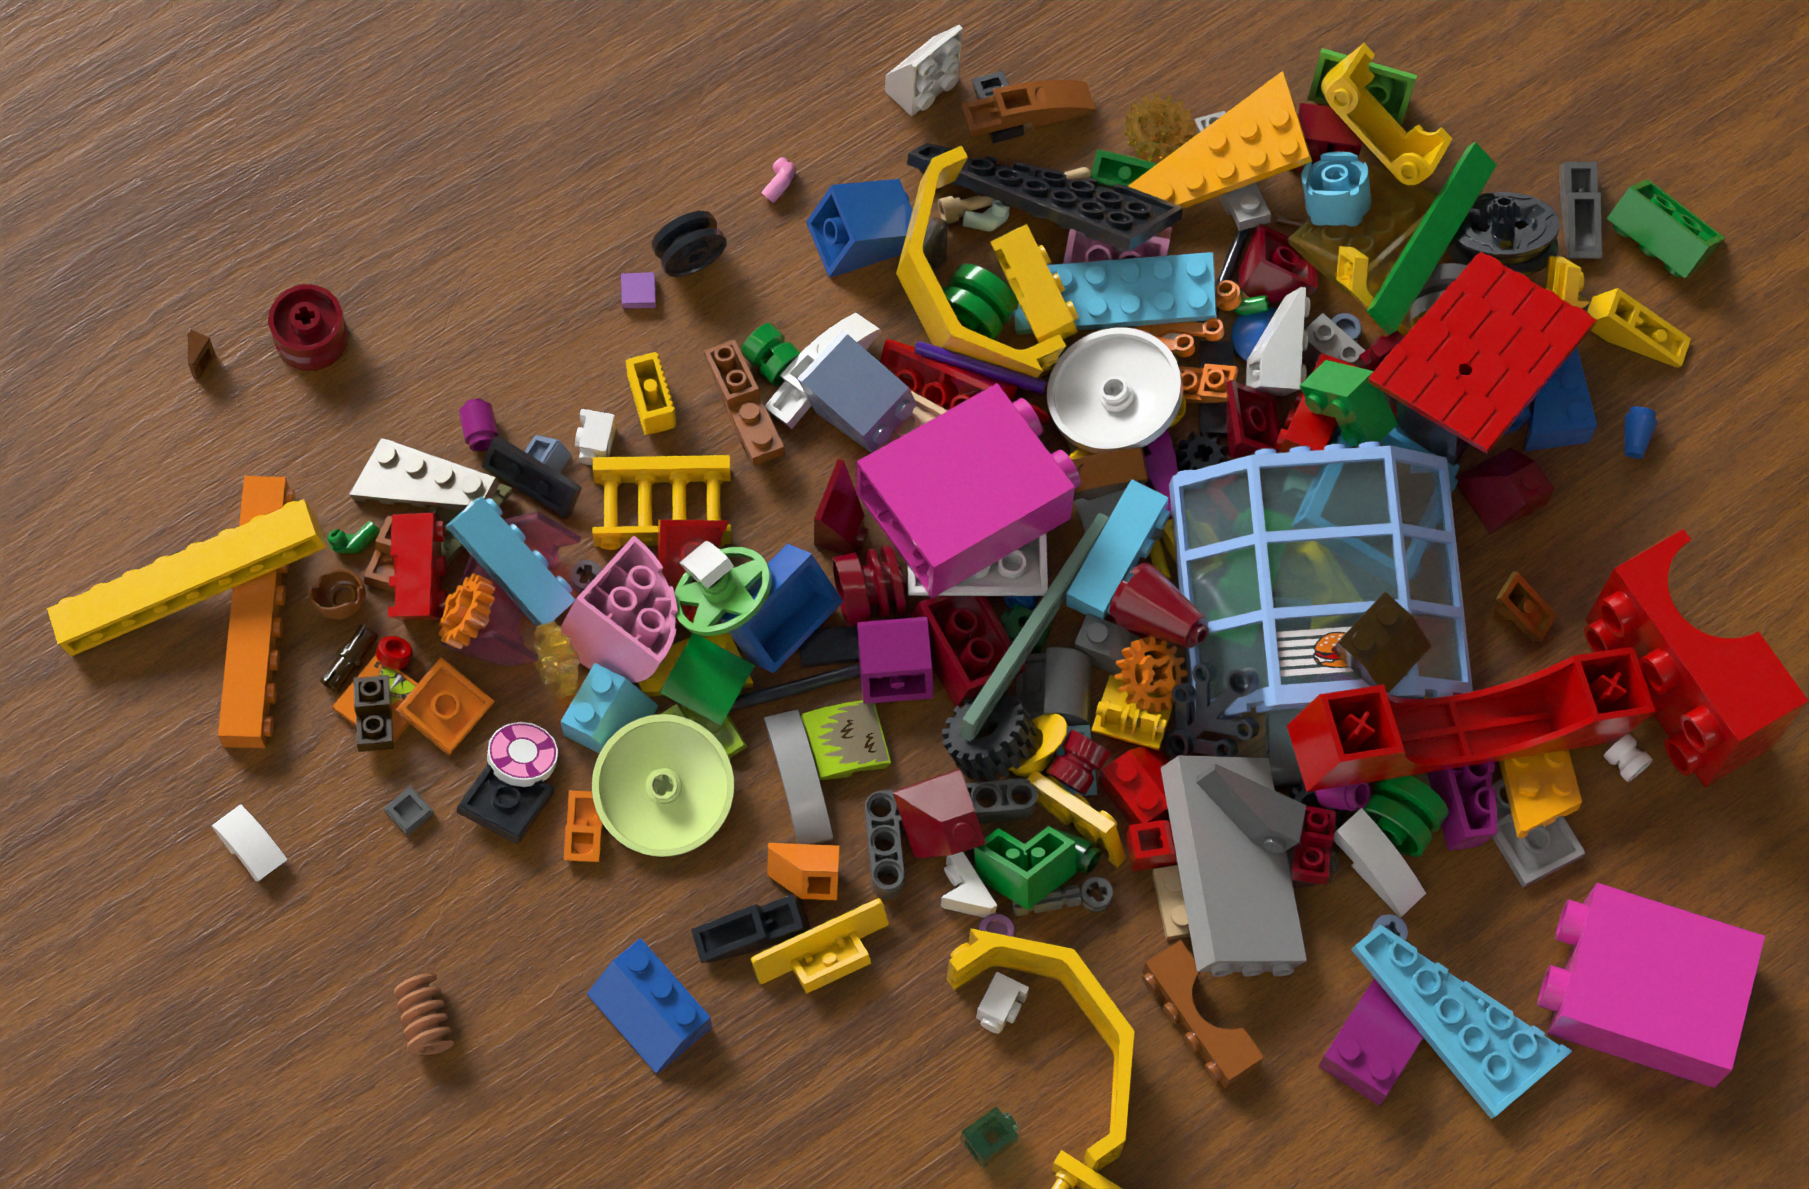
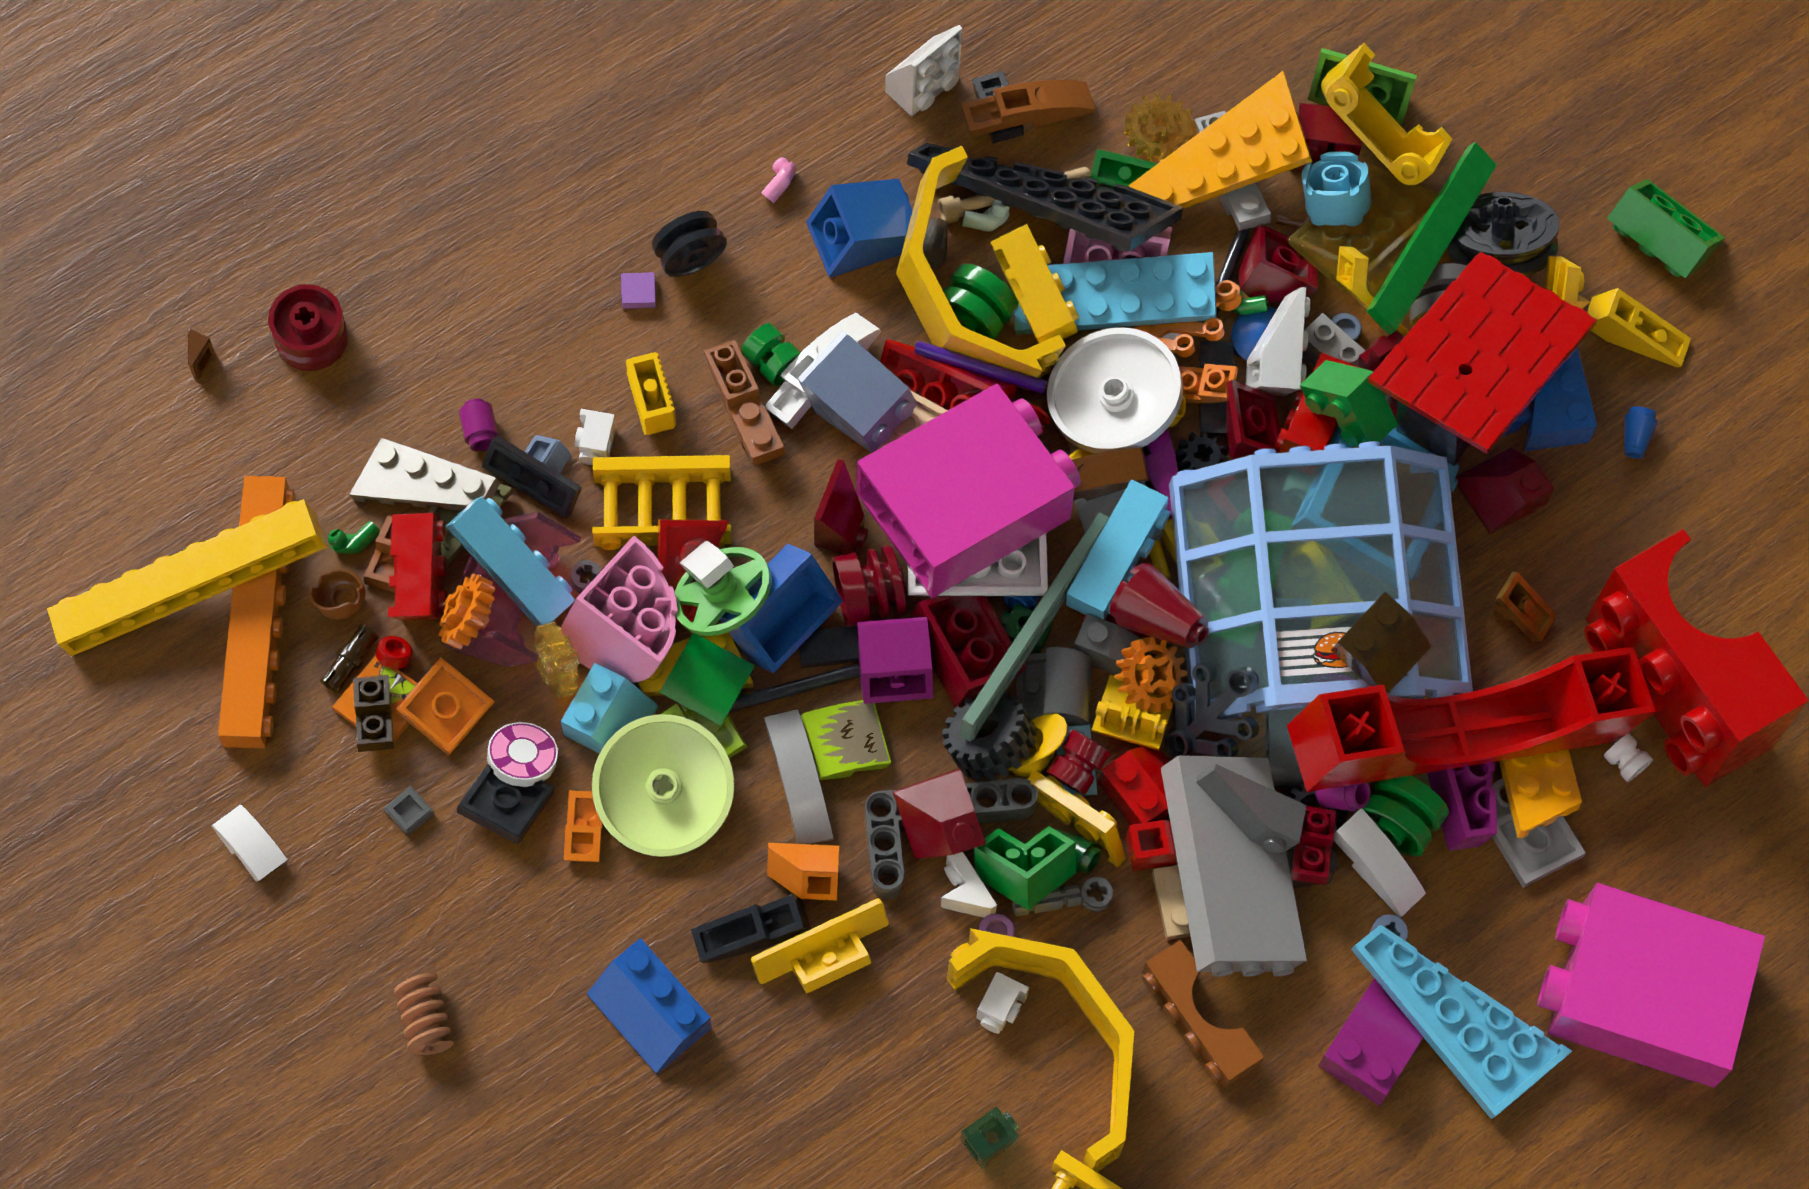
dark grey slope [1559,162,1602,259] -> none

